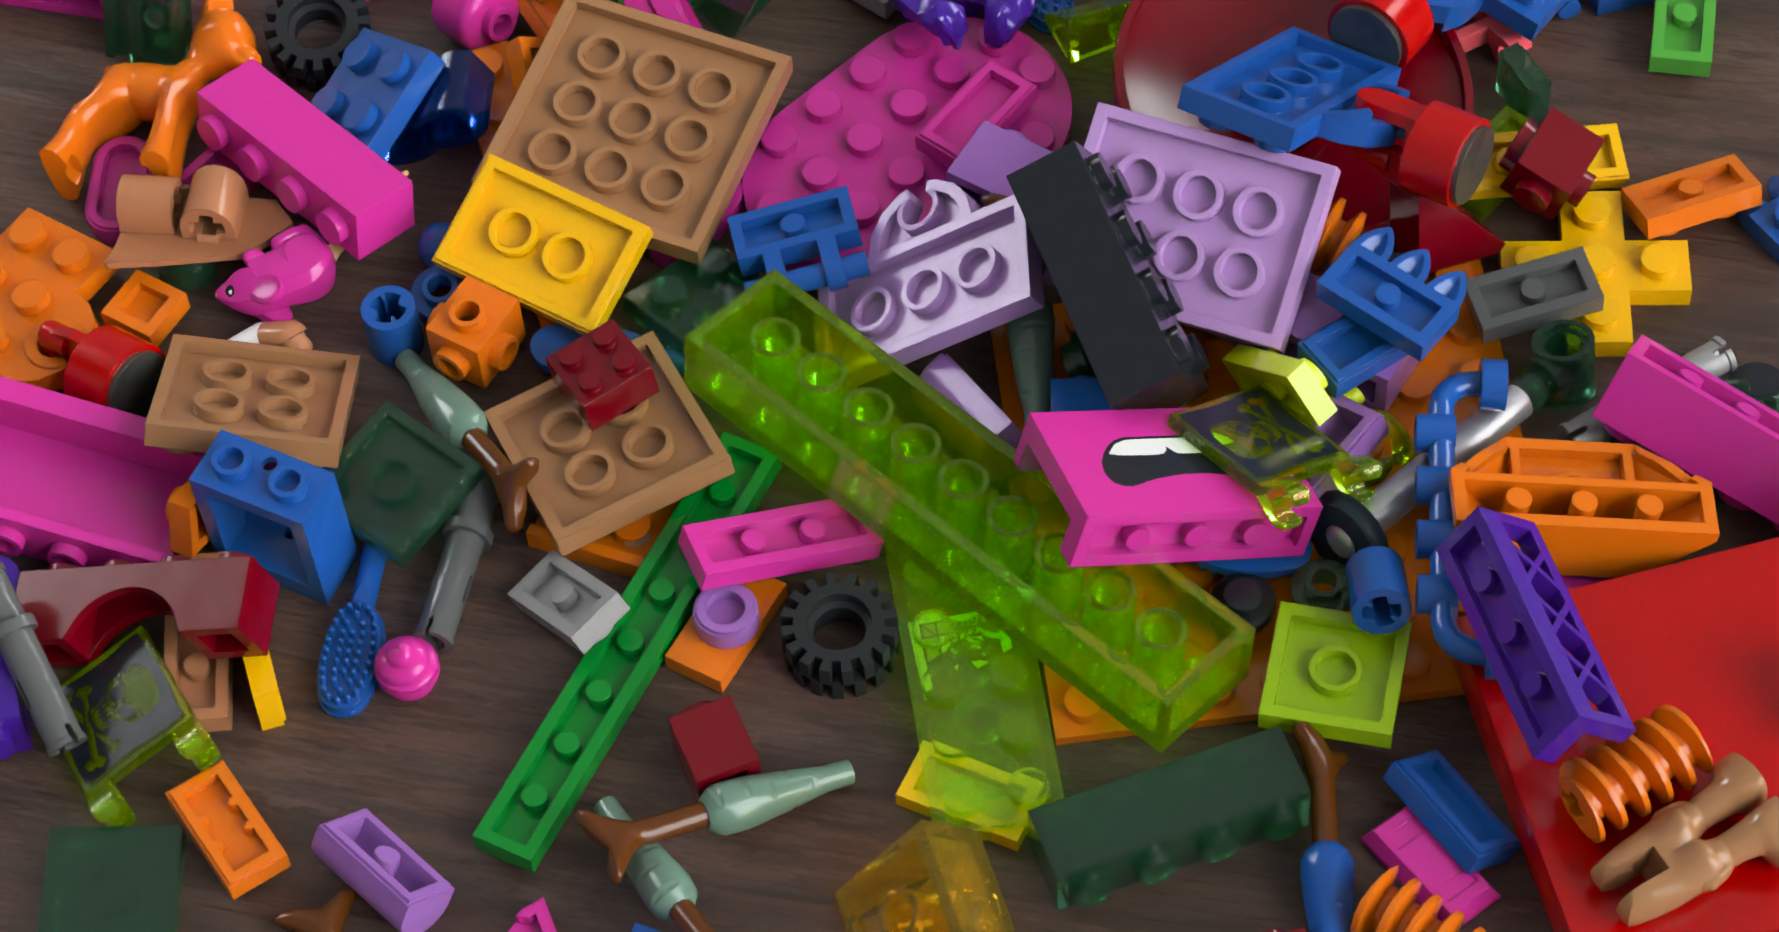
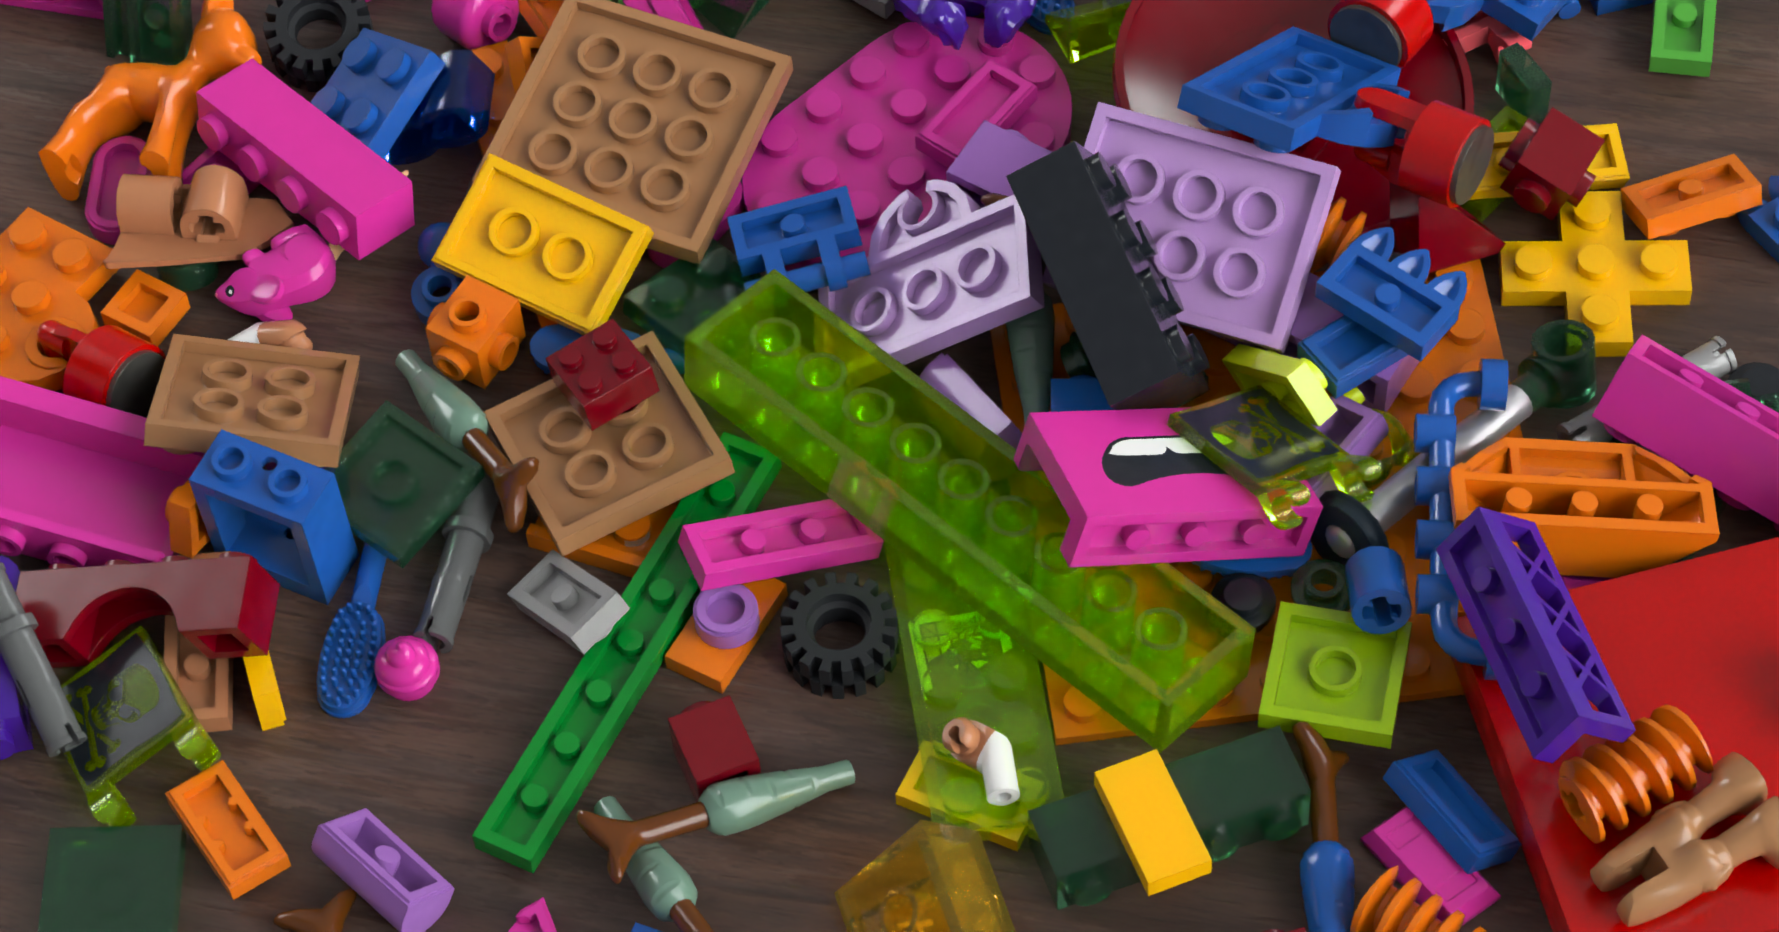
blue gear [360,285,425,366] -> none
dark grey plate [1464,247,1604,344] -> none
none -> arm [942,717,1020,806]
none -> yellow tile [1094,749,1212,896]

